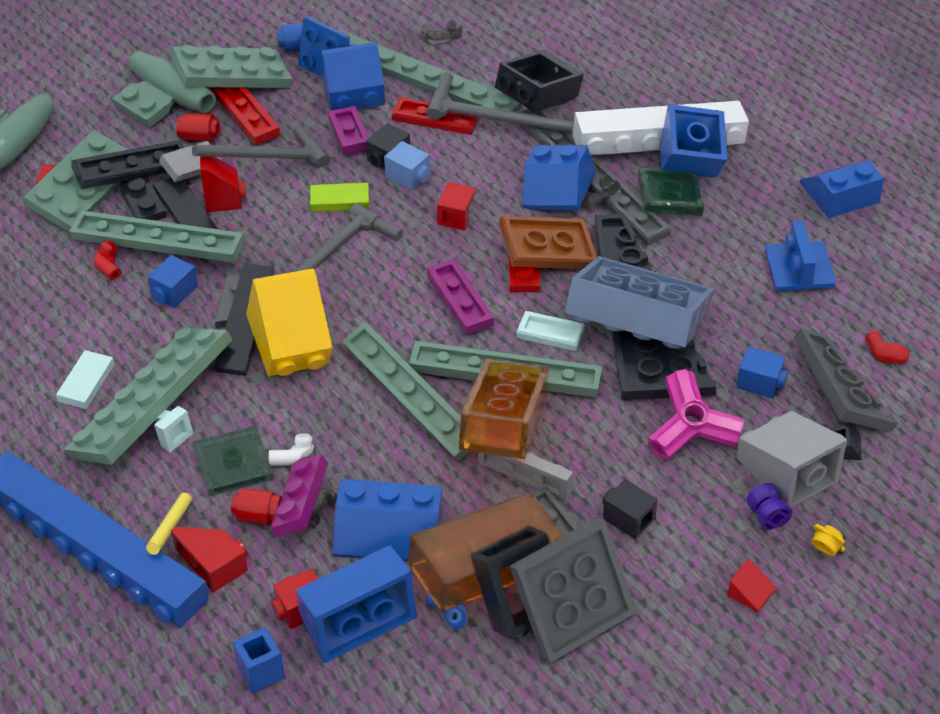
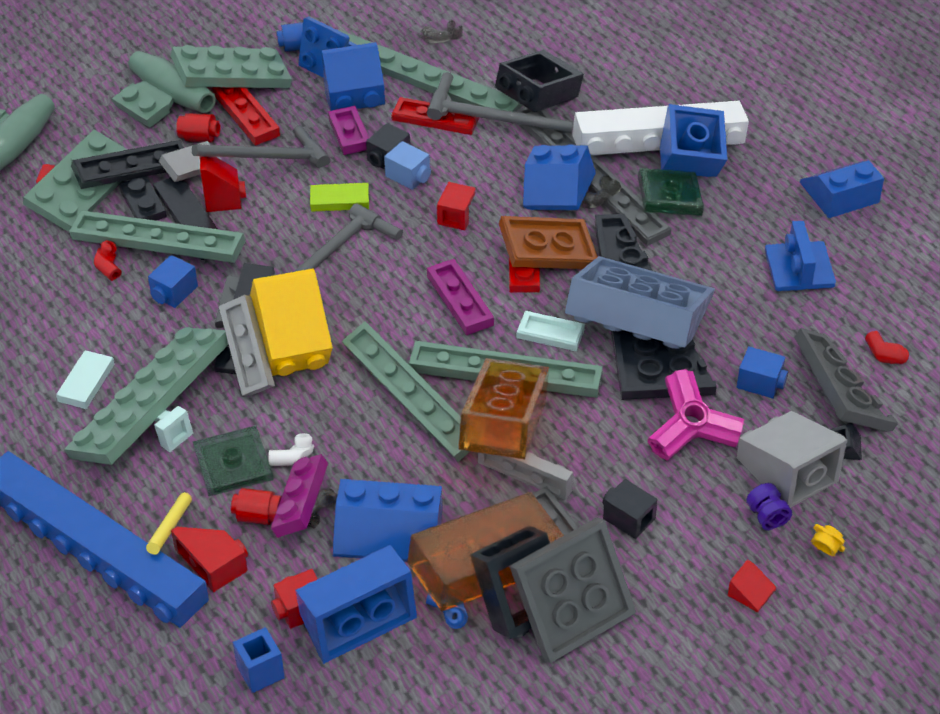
none -> light grey plate [219,295,275,396]

